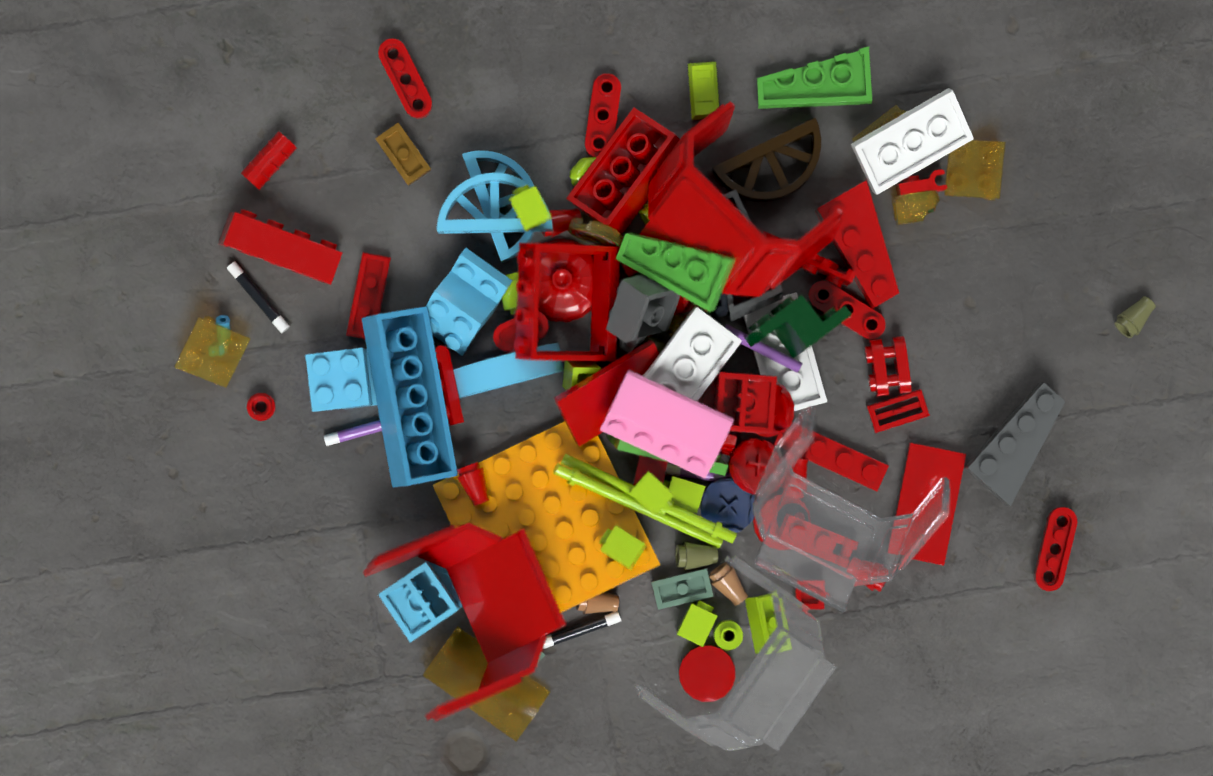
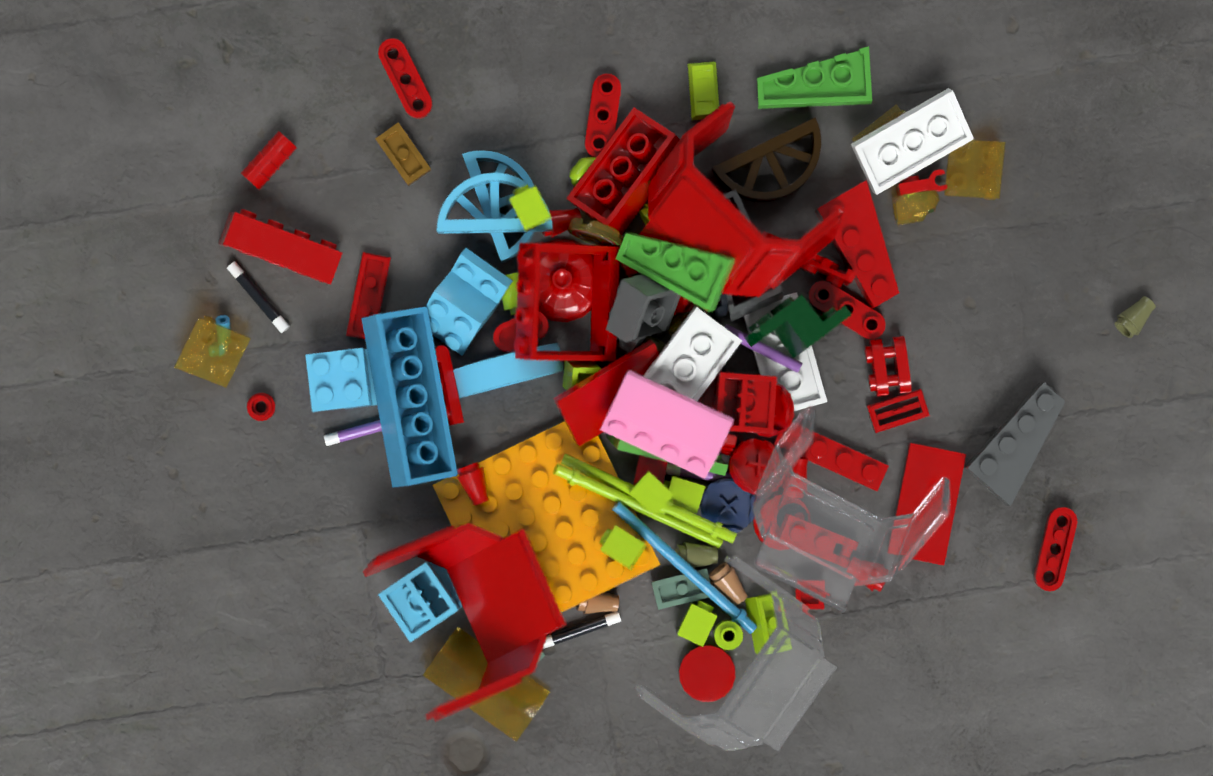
none -> dark azure bar [612,501,757,634]

